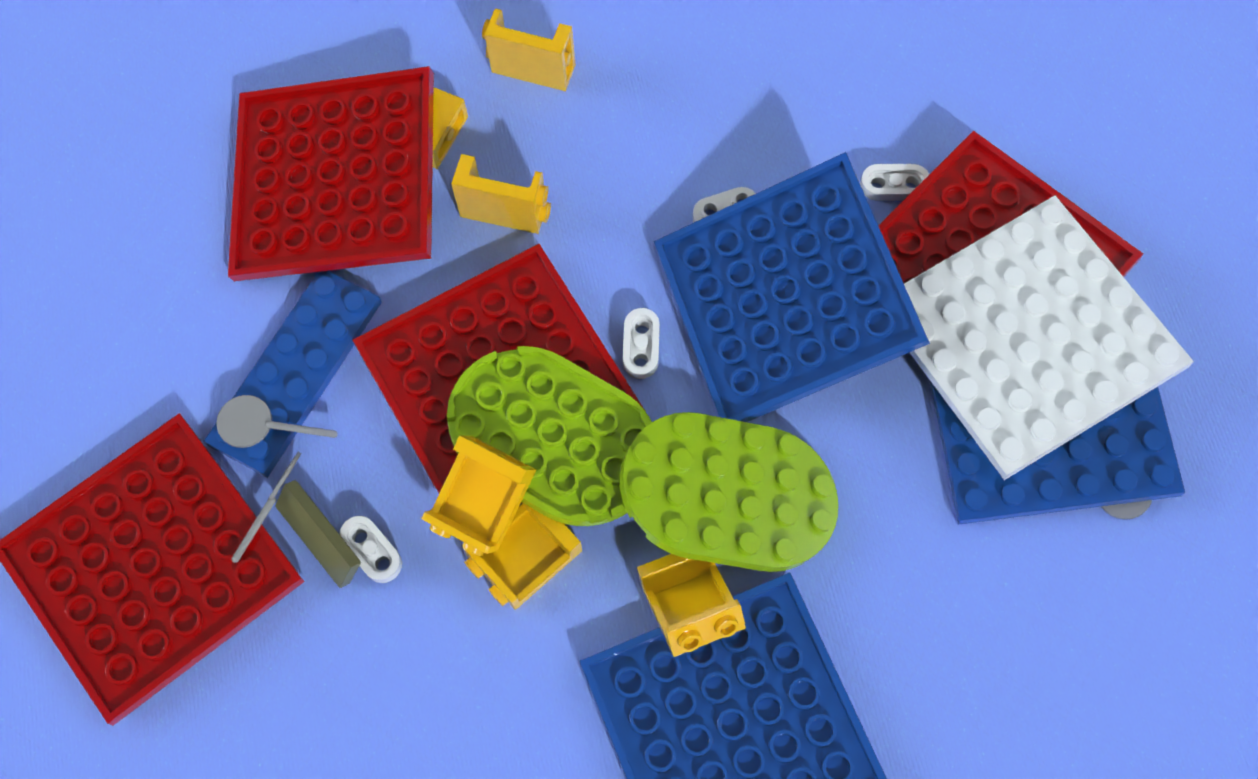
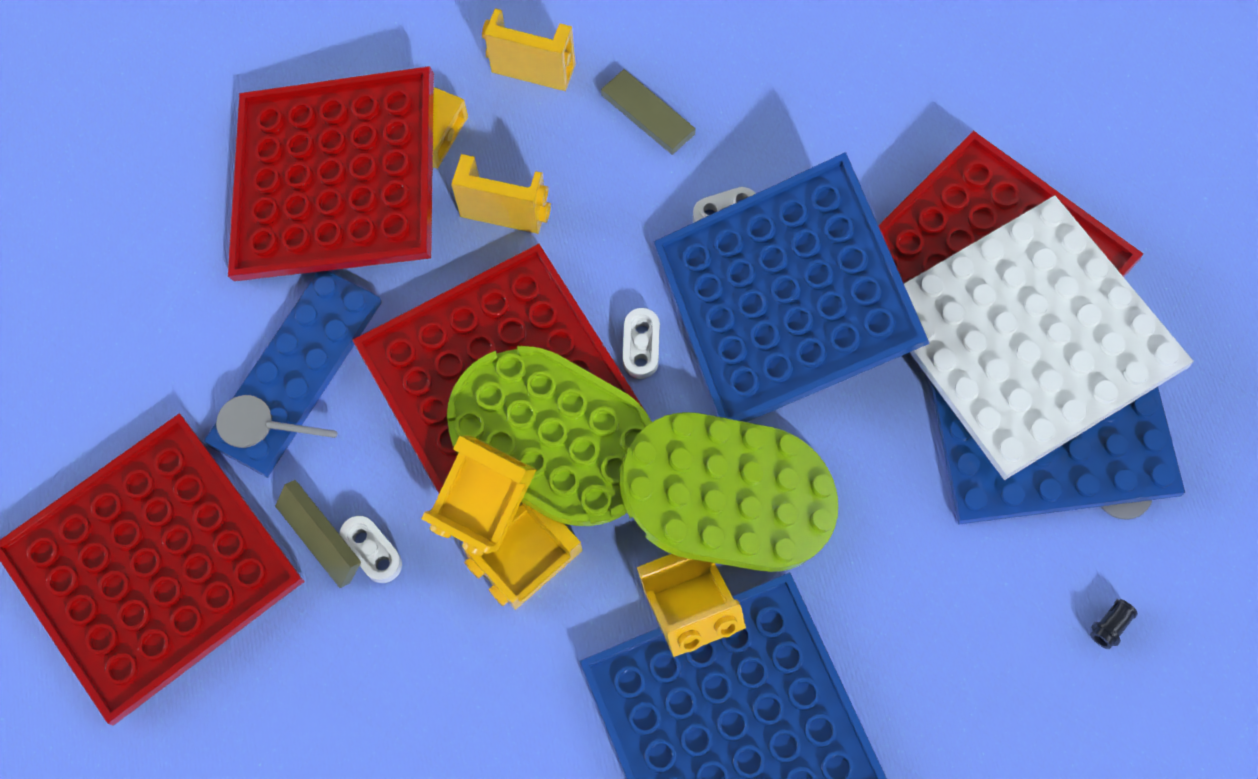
light grey piece [232,452,301,563] -> none
white plate [860,164,929,201] -> none
none -> olive tile [601,69,696,155]
none -> black pin [1090,599,1138,649]

